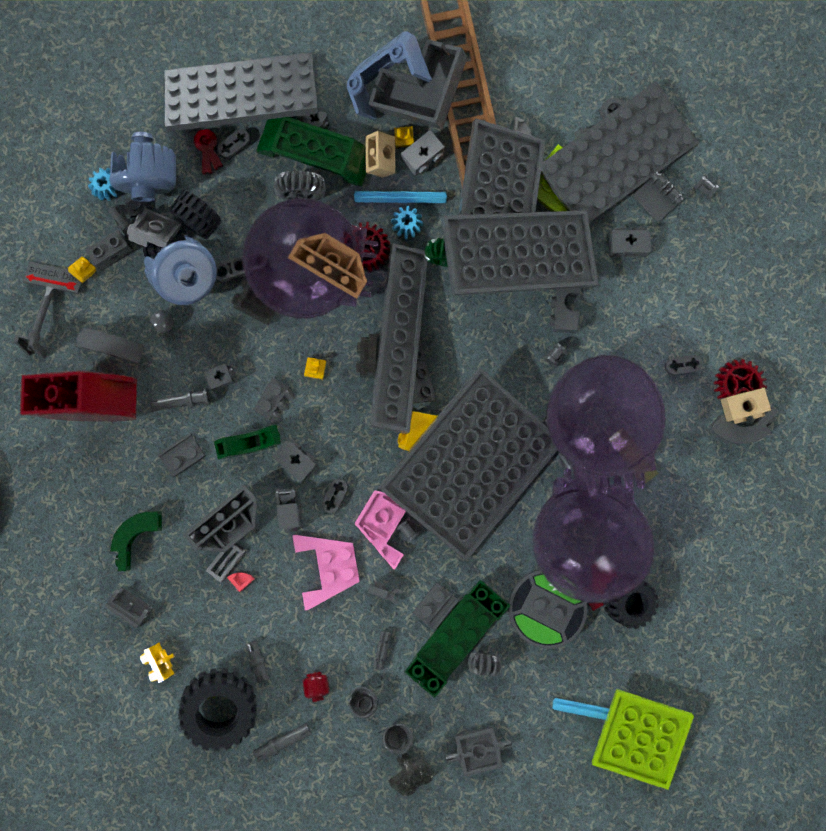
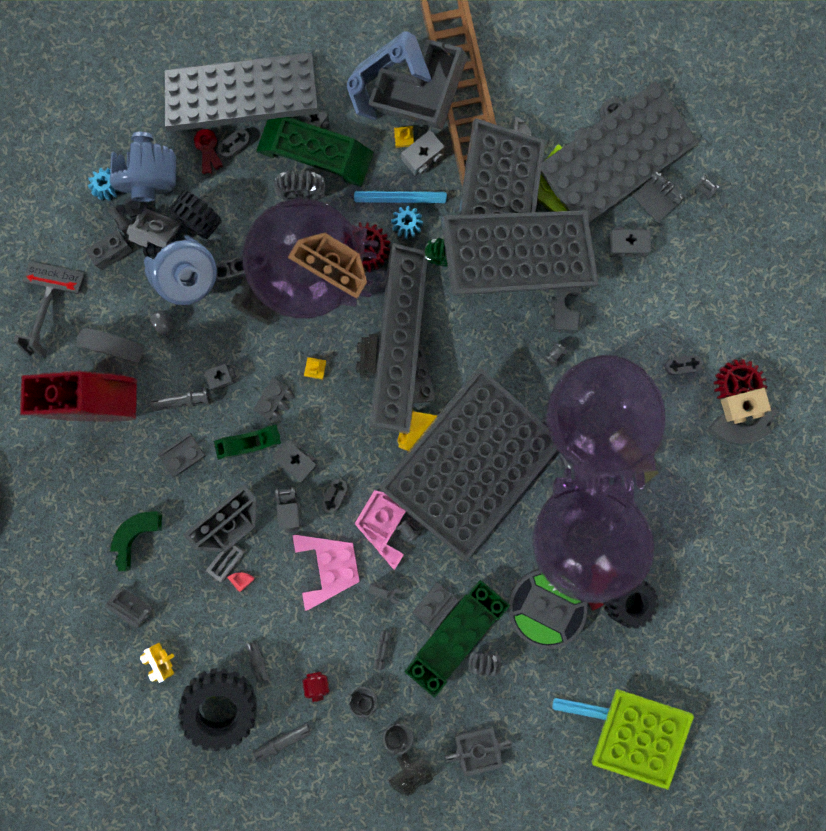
yellow tile [68,257,96,283] -> none
tan brick [366,131,395,177] -> none

